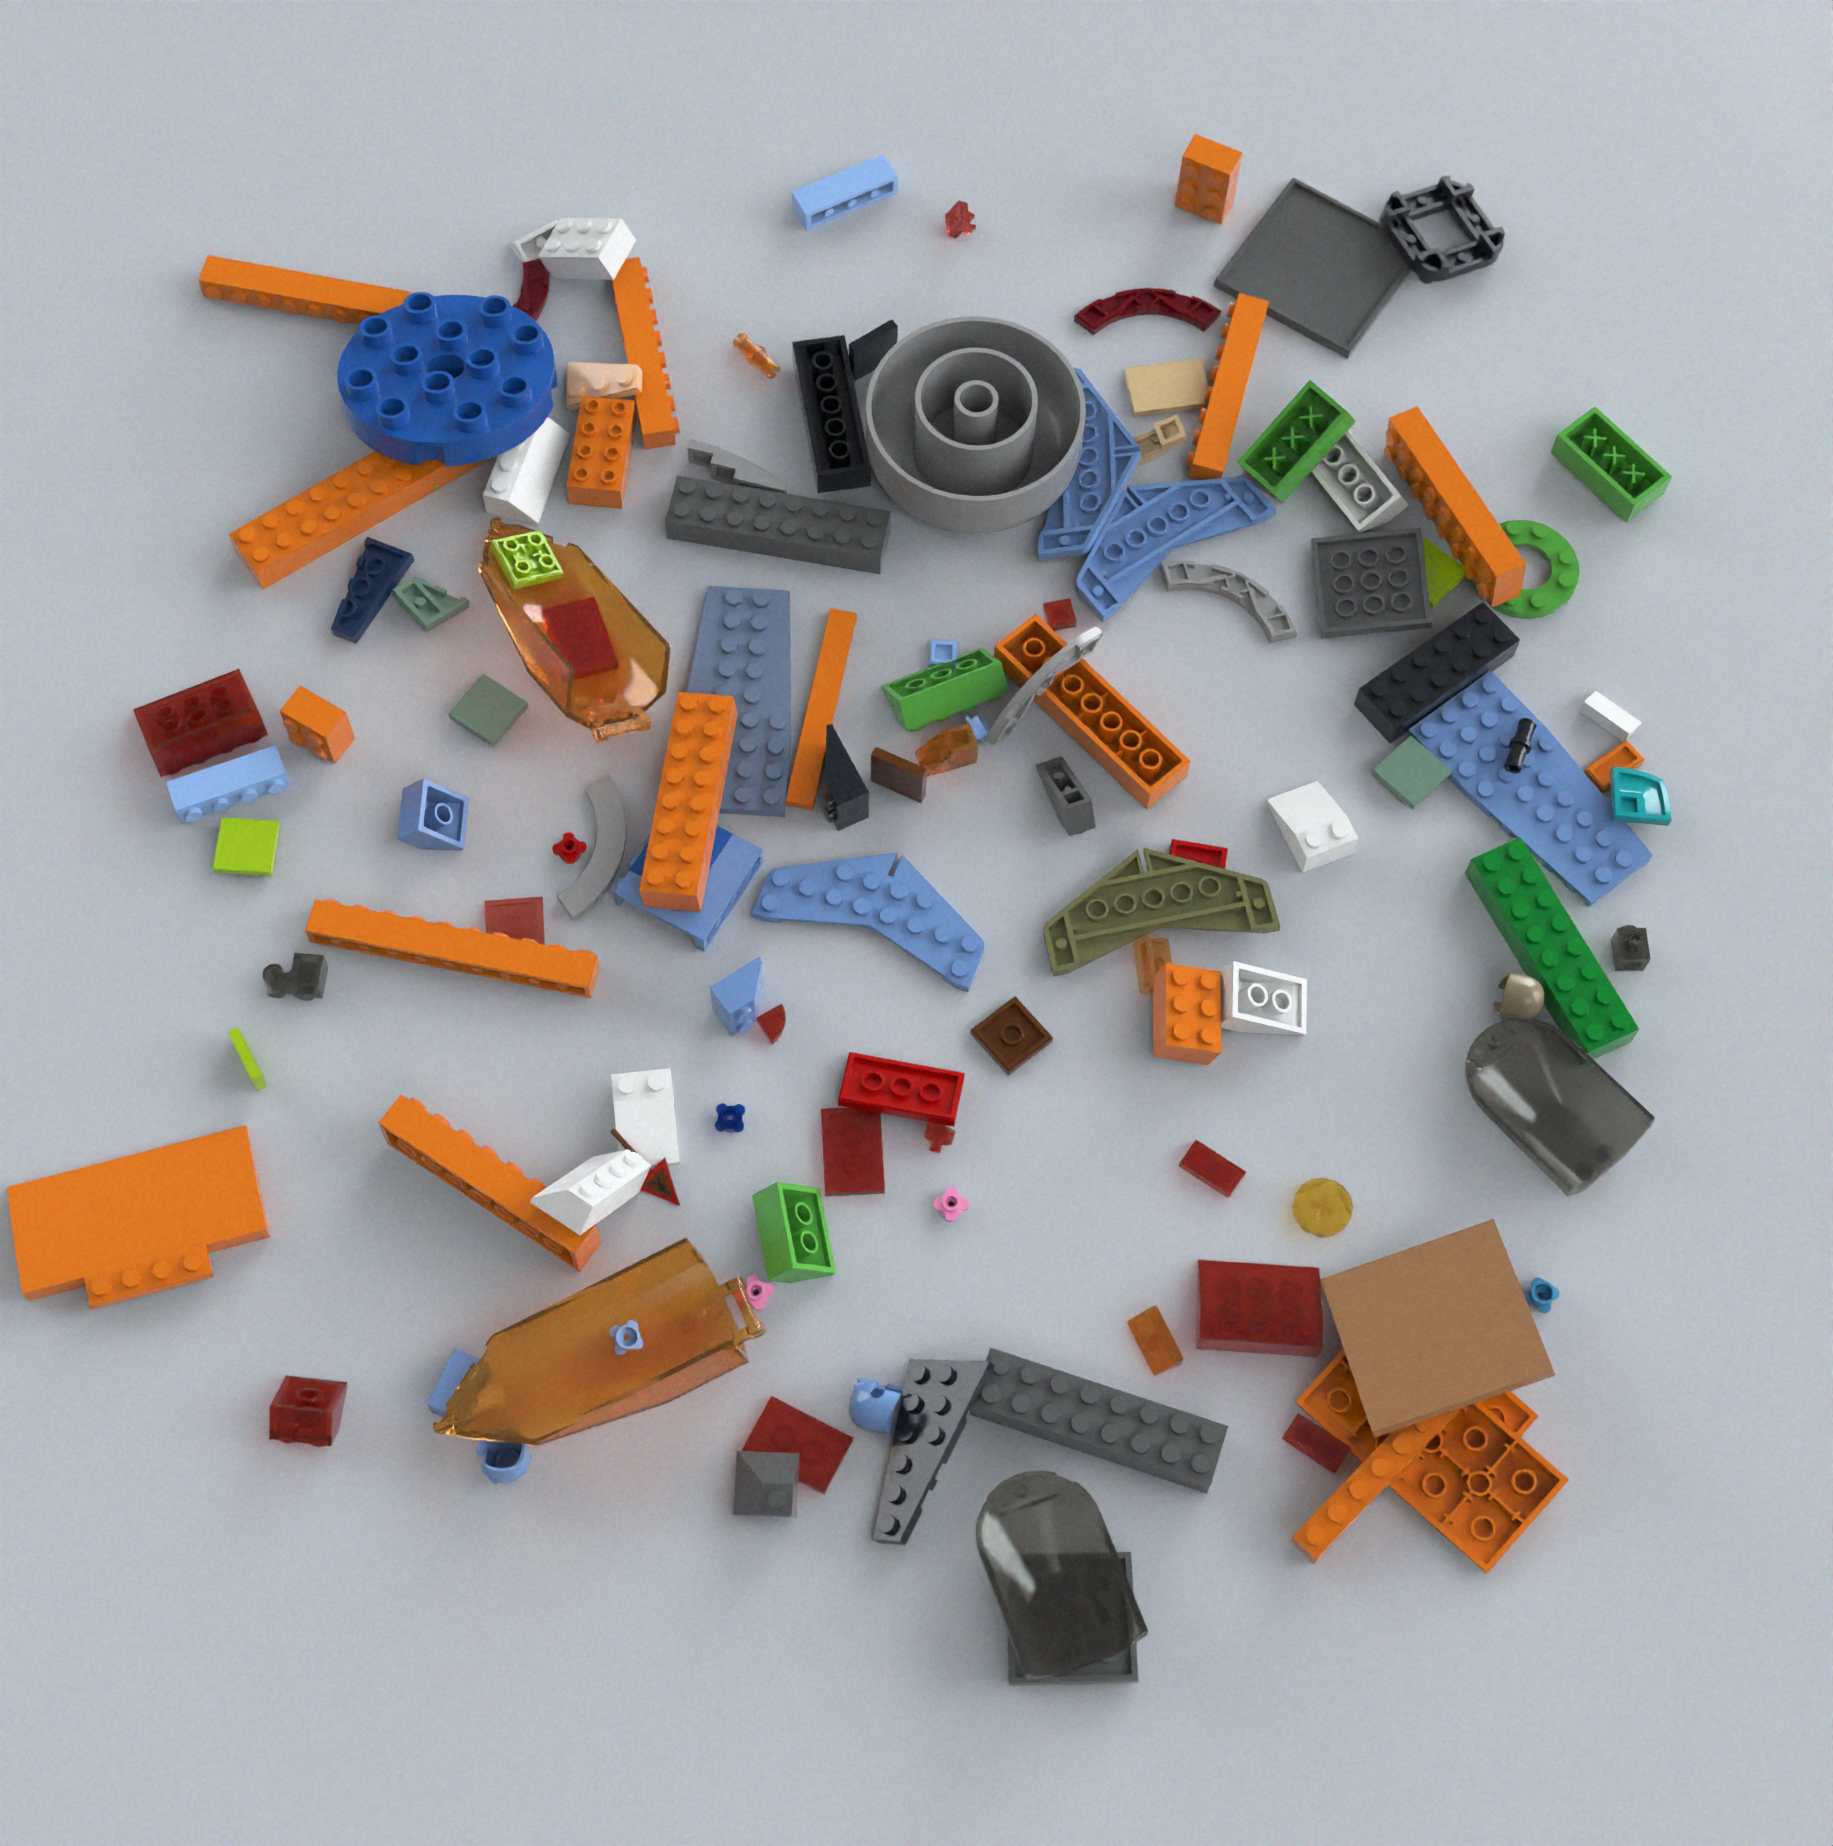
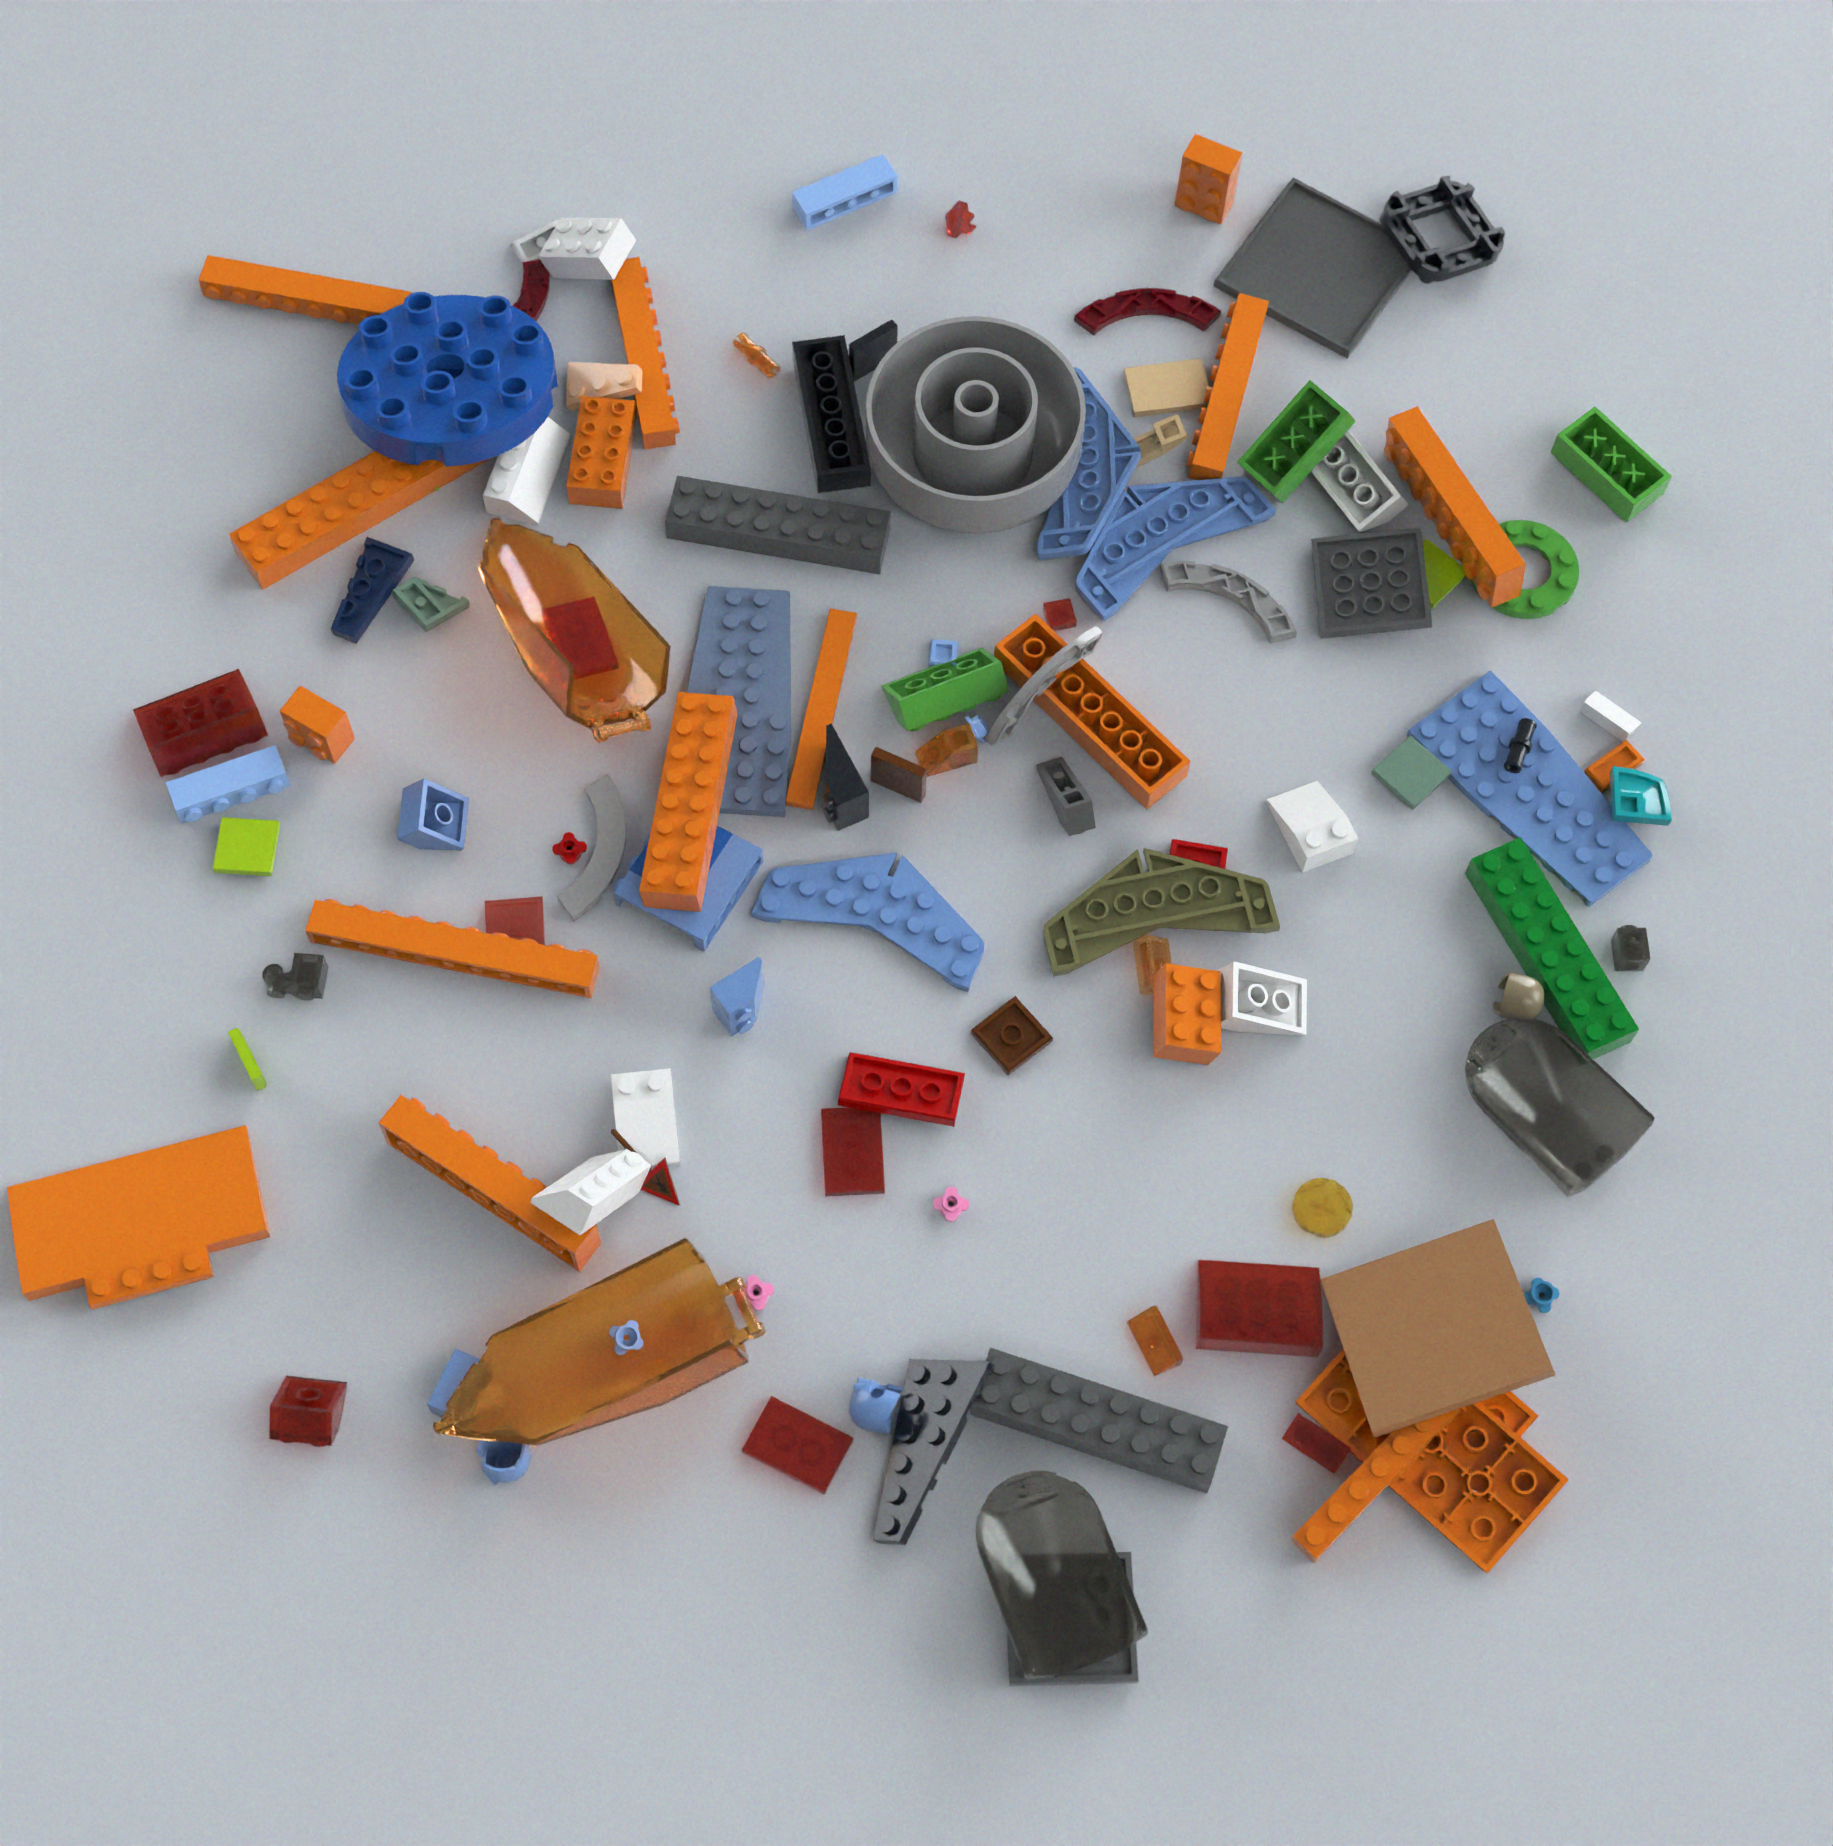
sand green tile [448,674,528,747] -> none
lime tile [490,530,564,590] -> none
light grey slope [688,439,787,494] -> none
clear blue plate [715,1103,745,1133] -> none
dark grey slope [733,1451,800,1517] -> none
bright green slope [752,1182,836,1283] -> none
clear red tile [756,1004,786,1044] -> none
clear red tile [924,1123,956,1153] -> none
clear red plate [1179,1140,1246,1199] -> none
black brick [1354,602,1520,744] -> none

